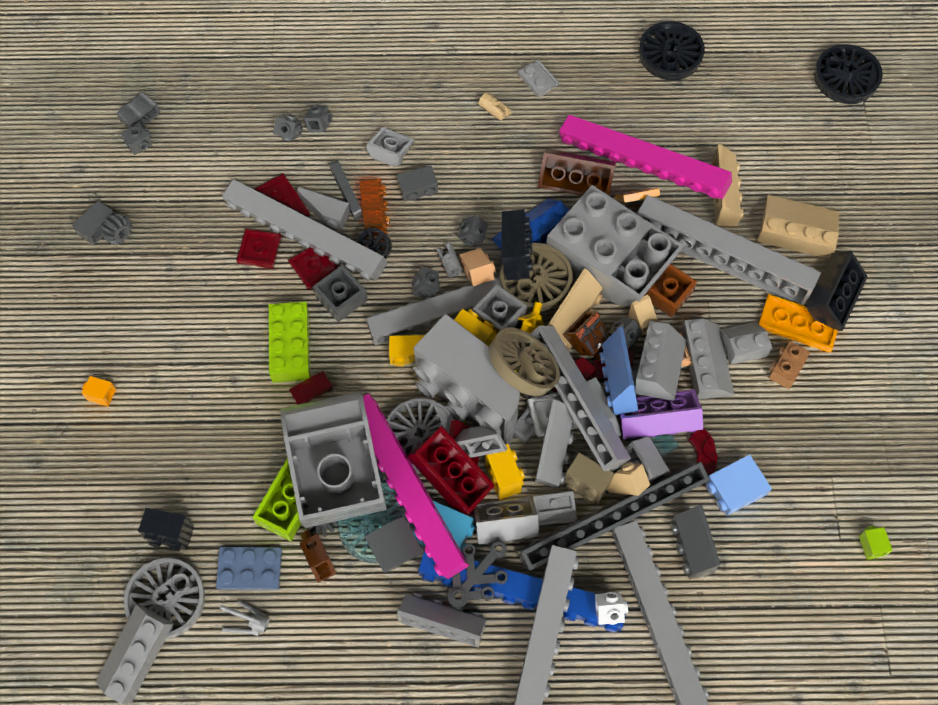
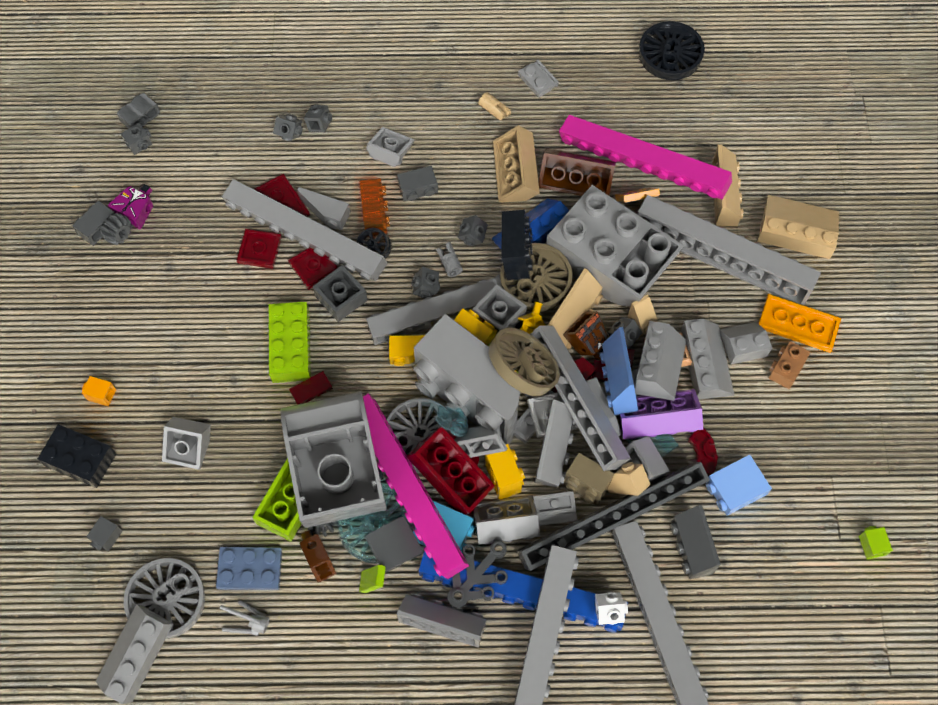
black brick [138,508,194,552] -> none
dark grey beam [329,160,363,220] -> none
light nougat brick [459,248,496,286] -> none
dark orange brick [644,262,697,318] -> none
black slope [806,251,868,331] -> none
black piece [814,44,883,104] -> none
none -> black brick [37,424,117,488]
none -> dark grey brick [86,516,123,552]
none -> magenta torso [108,184,153,229]
none -> light grey slope [162,417,211,470]
none -> lime tile [359,565,386,593]
none -> clear light blue plate [435,405,468,437]
none -> tan slope [493,125,540,202]

